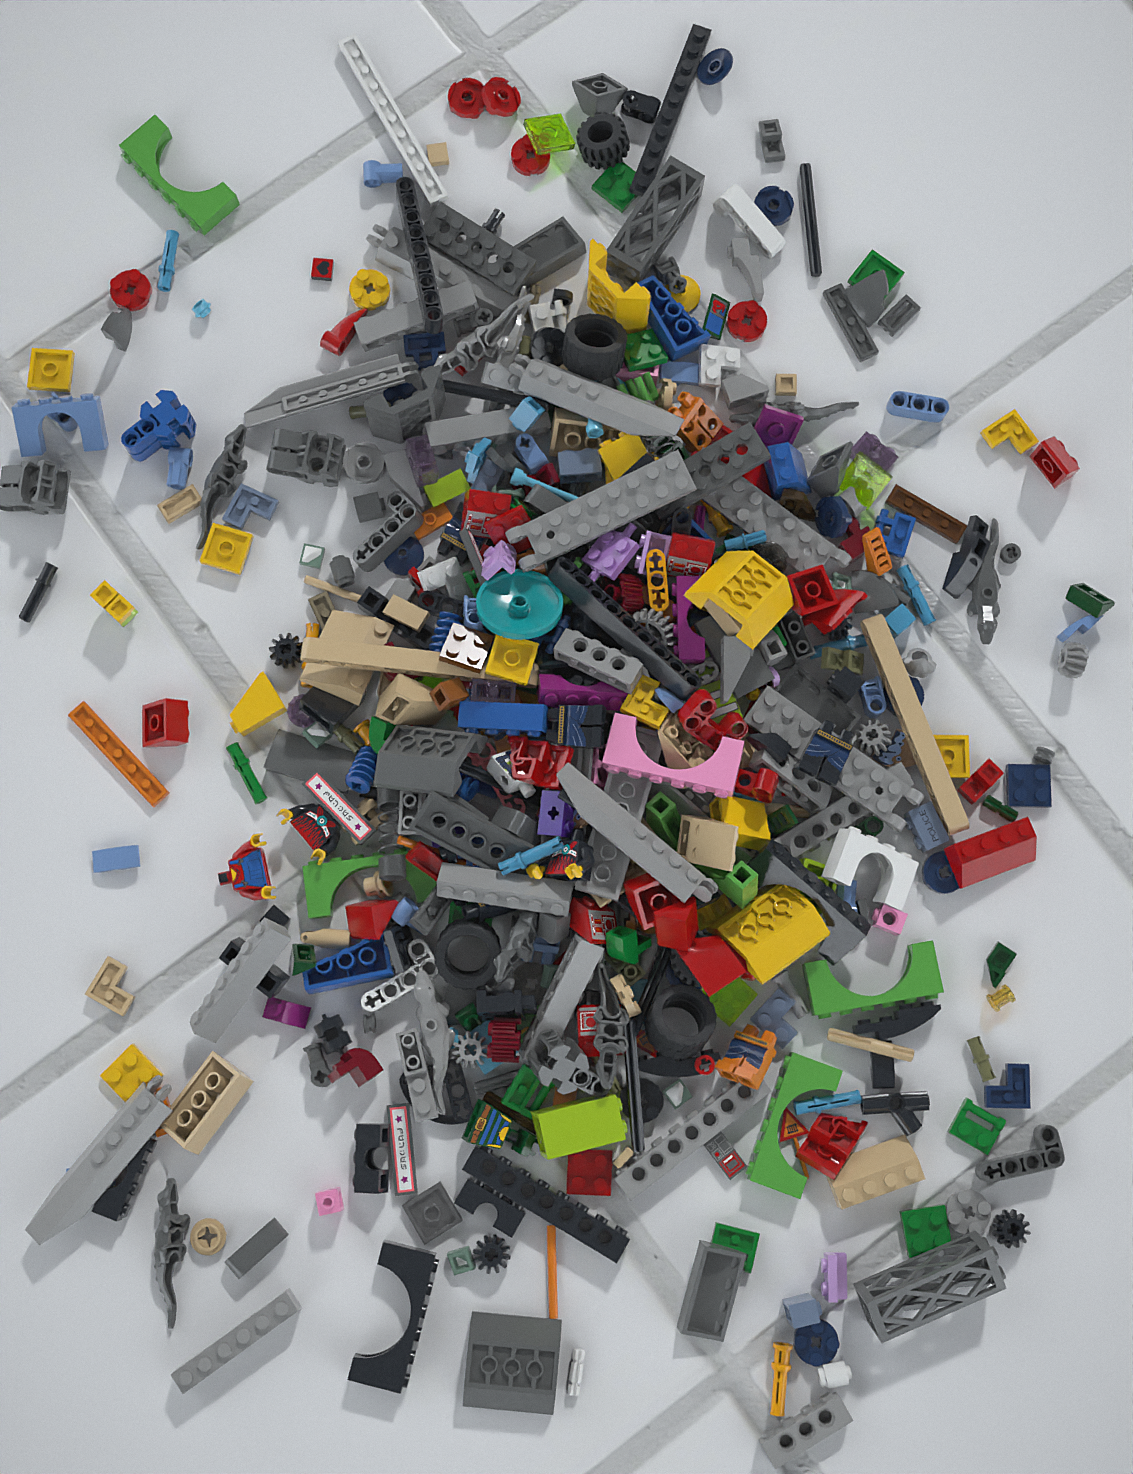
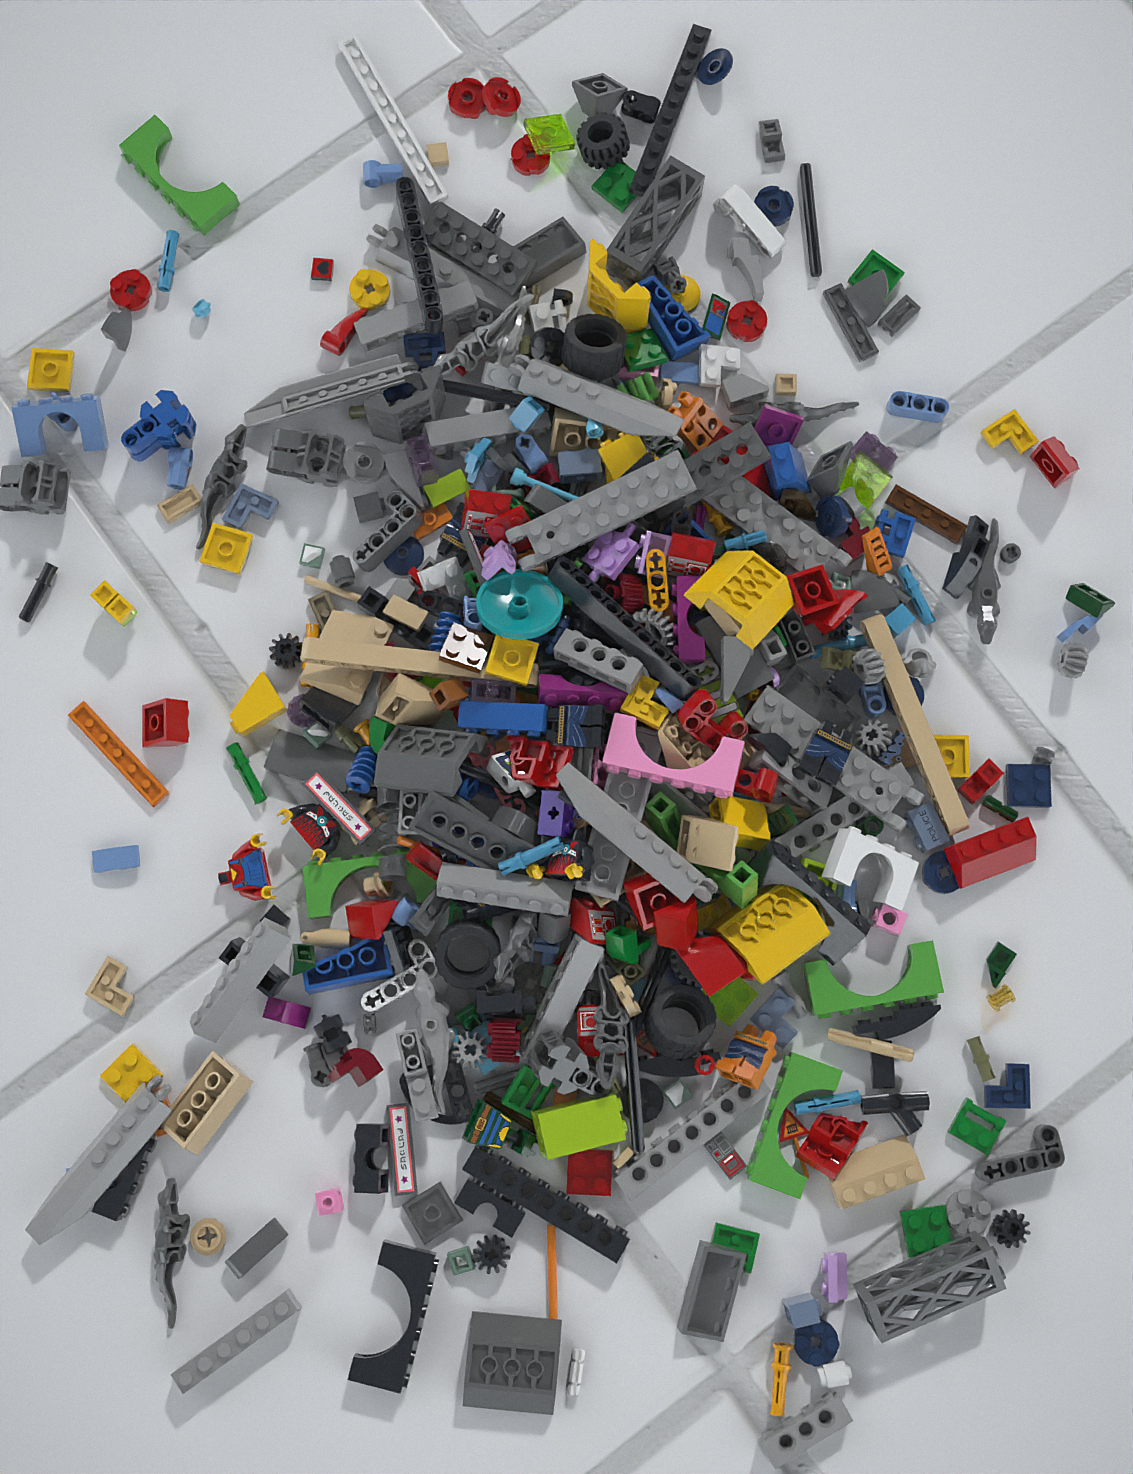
none -> light grey gear [851,648,887,684]

